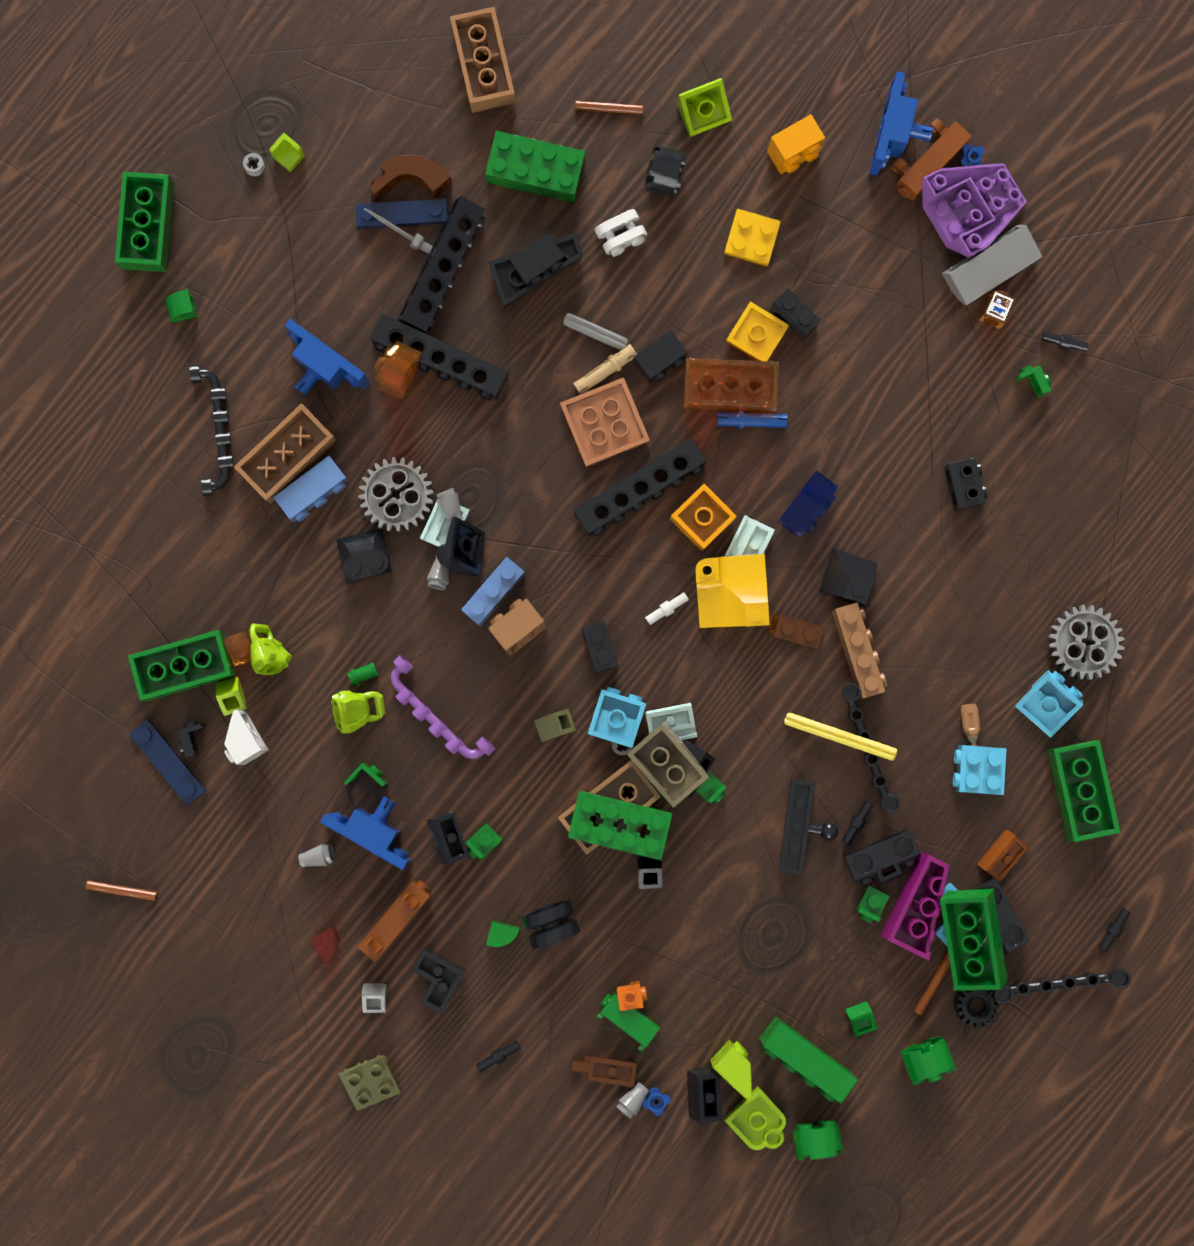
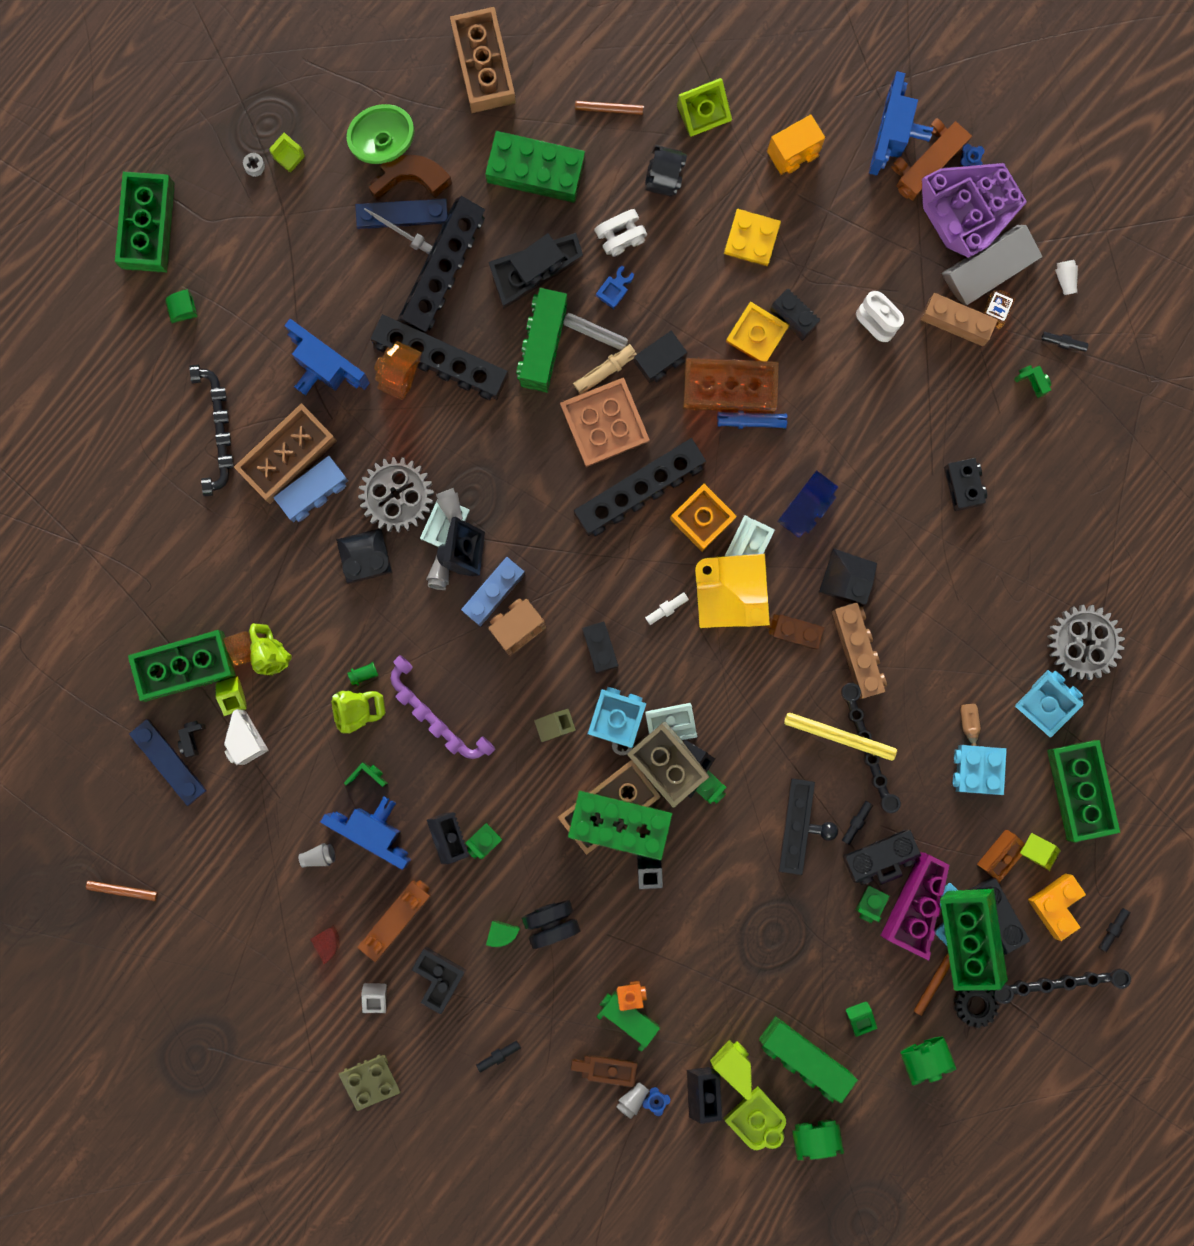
none -> bright green dish [347,104,415,164]
none -> green brick [516,288,568,393]
none -> blue plate [596,266,634,309]
none -> white brick [856,291,904,342]
none -> medium nougat brick [920,293,998,346]
none -> lime brick [1020,833,1061,871]
none -> light orange brick [1028,873,1086,941]
none -> white cone [1055,260,1078,295]

